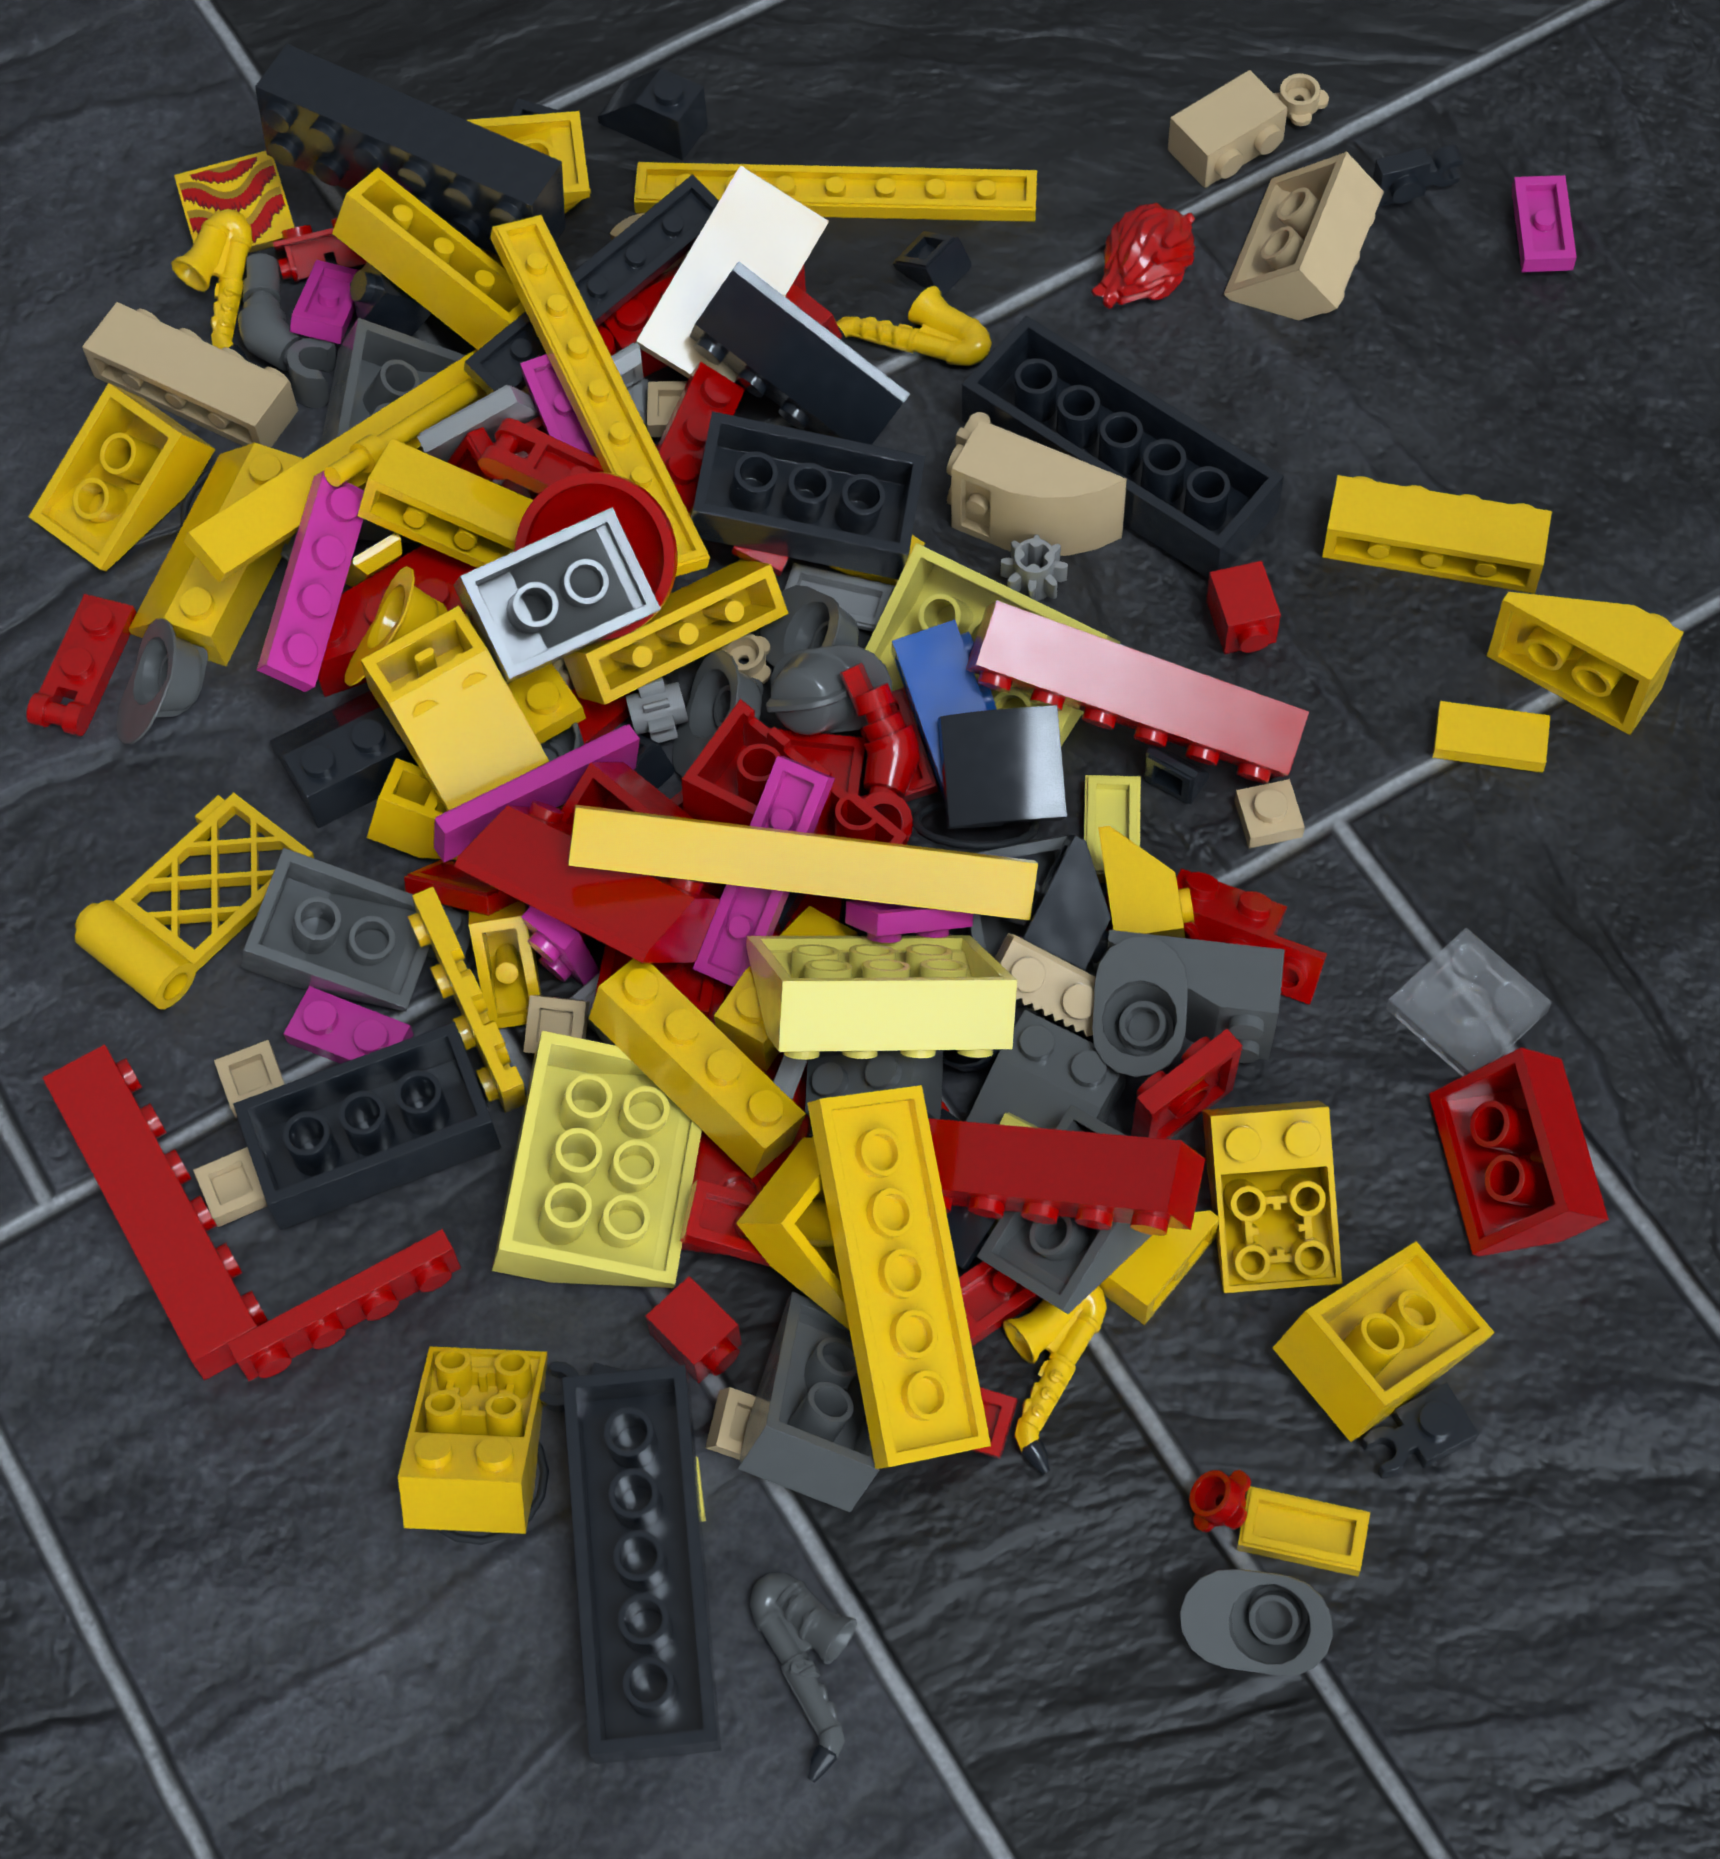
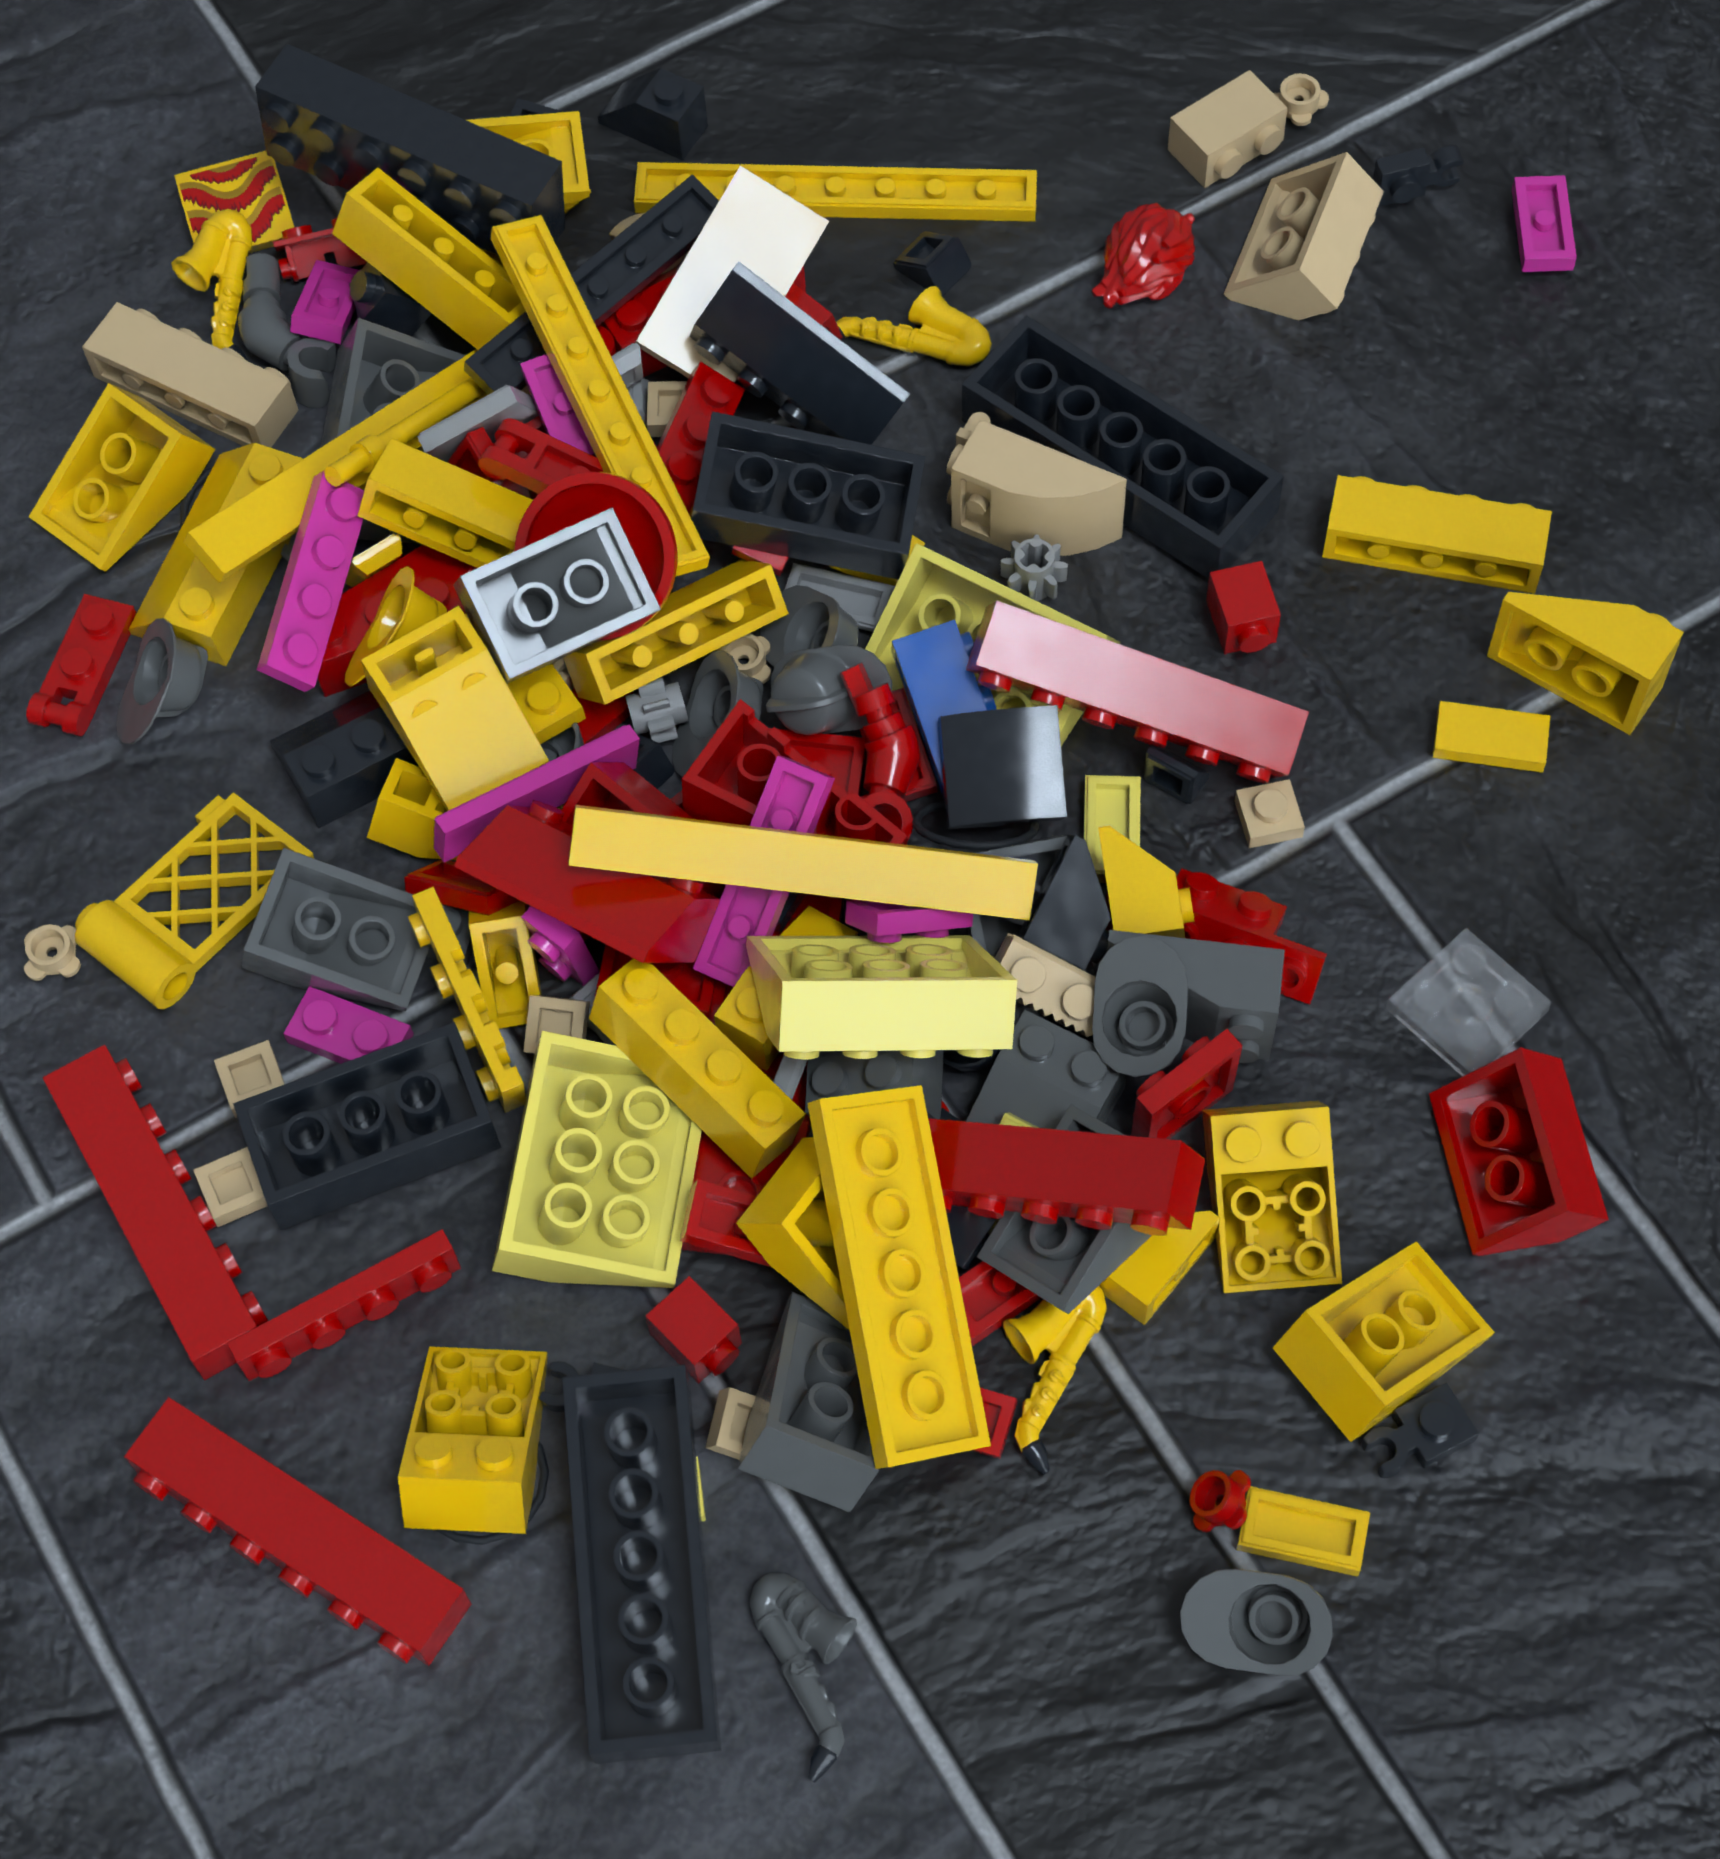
none -> tan plate [24,924,81,981]
none -> red brick [124,1397,472,1666]

